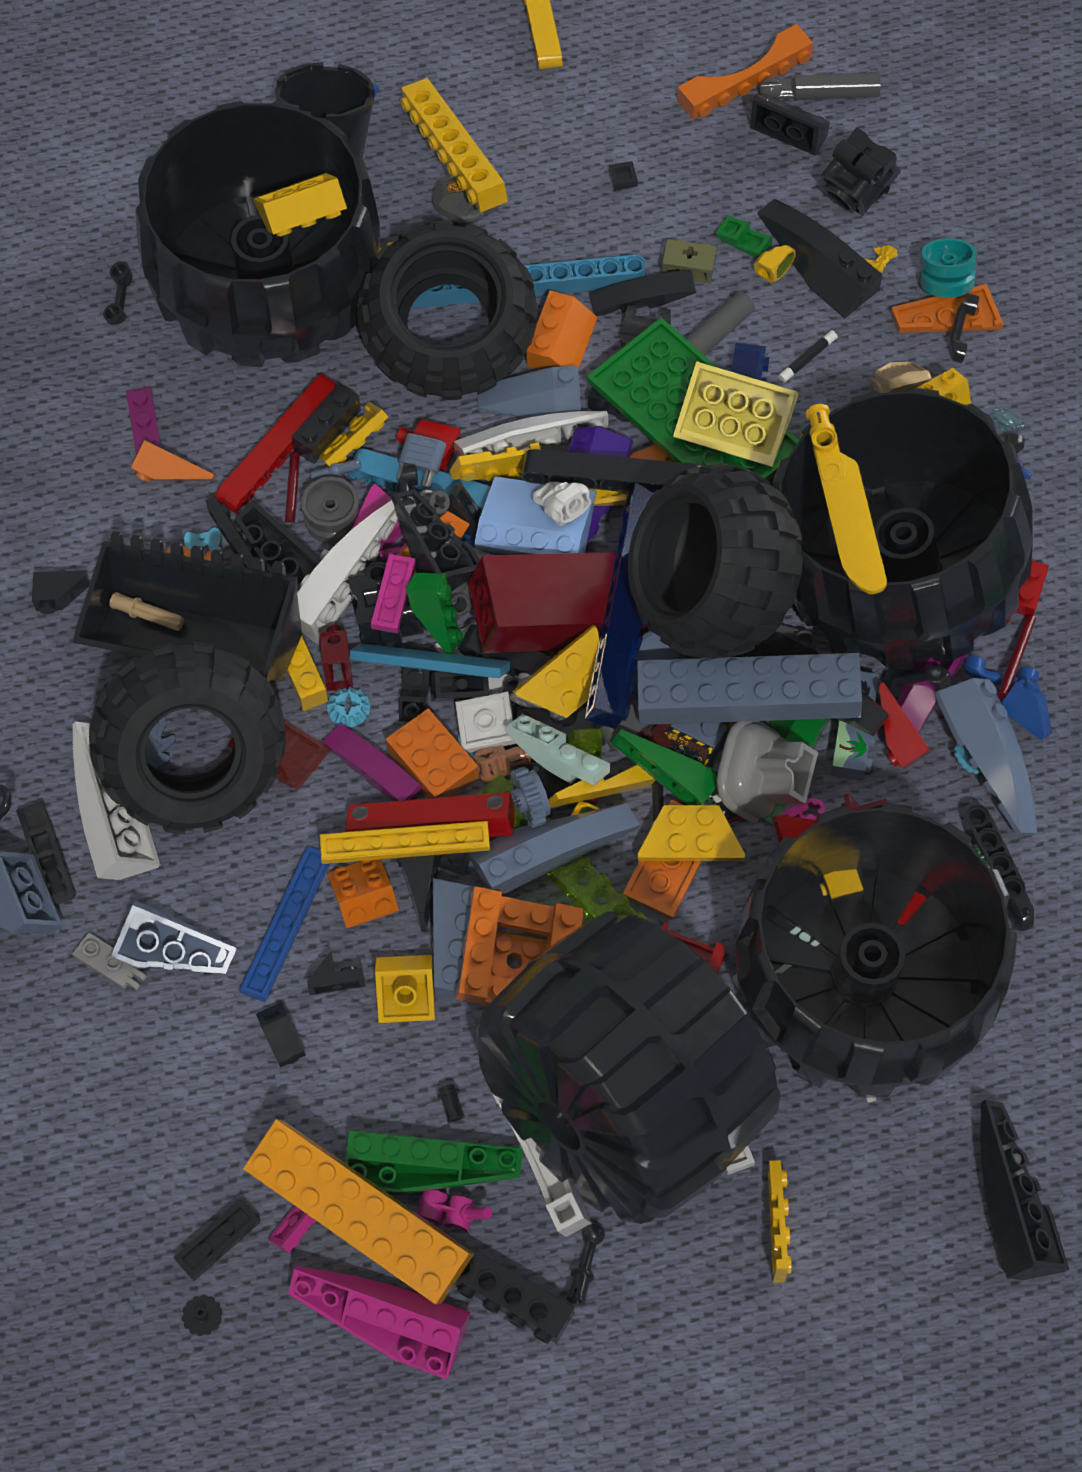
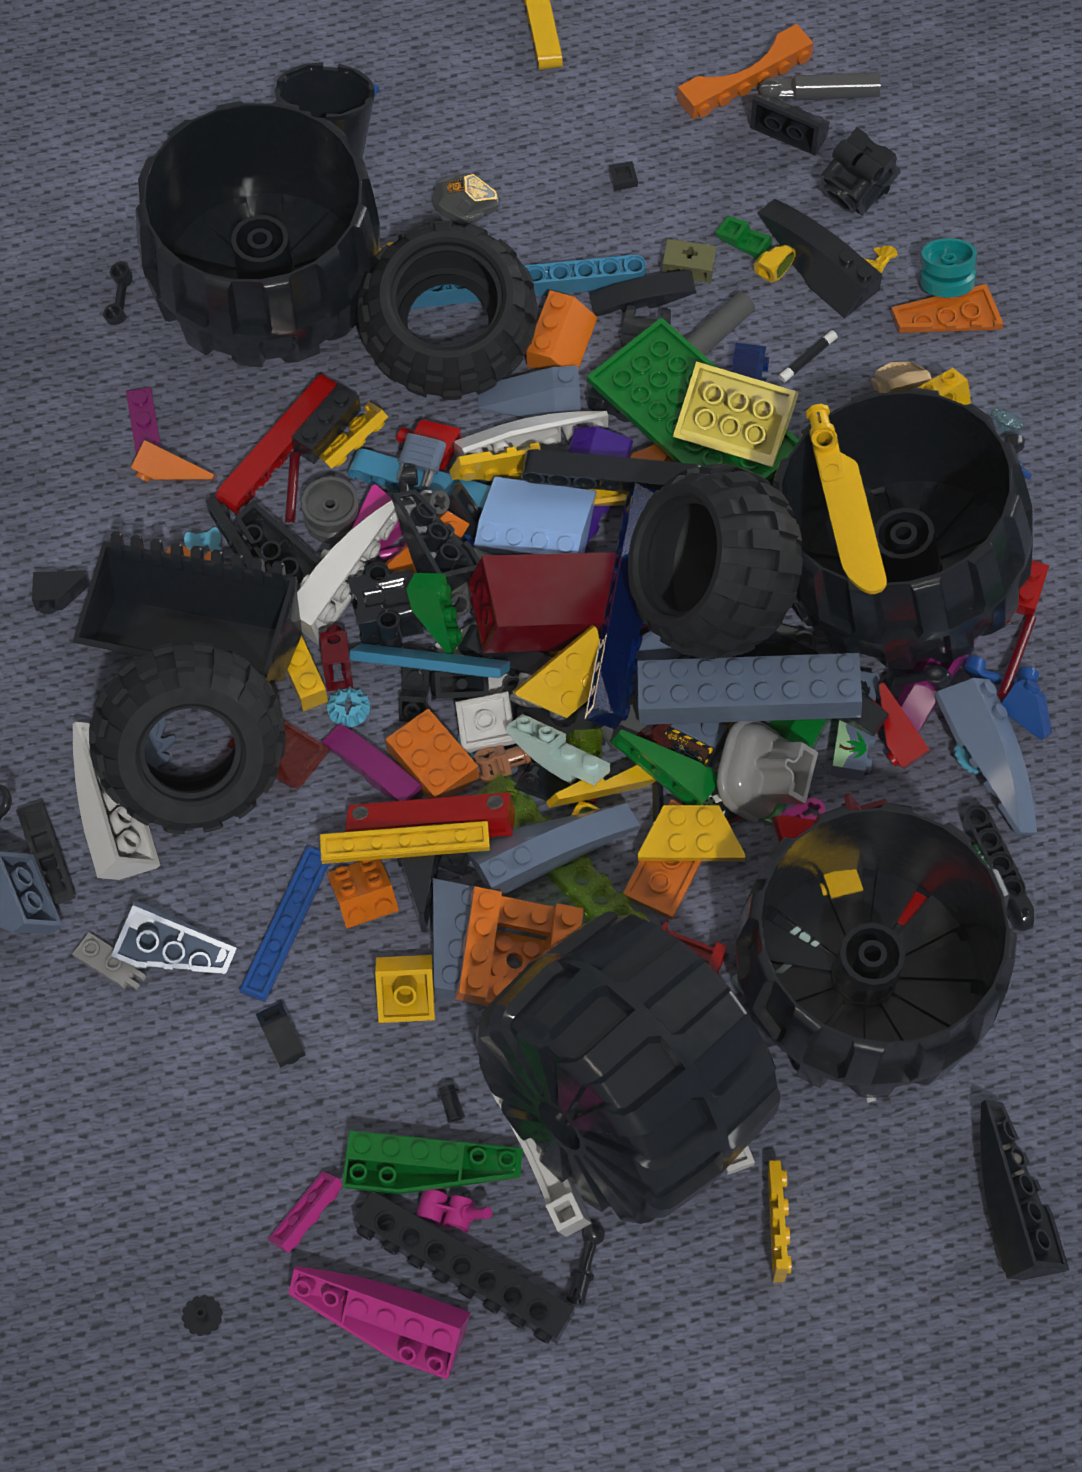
tan axle [110,592,184,631] -> none
black plate [173,1199,261,1281] -> none
light orange brick [243,1119,475,1304] -> none
yellow slope [253,173,347,236] -> none
black slope [307,952,366,995] -> none
sand blue piece [310,459,361,481] -> none
dark pink plate [371,554,416,634] -> none
yellow brick [400,78,508,213] -> none
sand blue gear [510,766,550,828] -> none
white piece [532,481,591,527] -> none
black bar [949,294,979,363] -> none

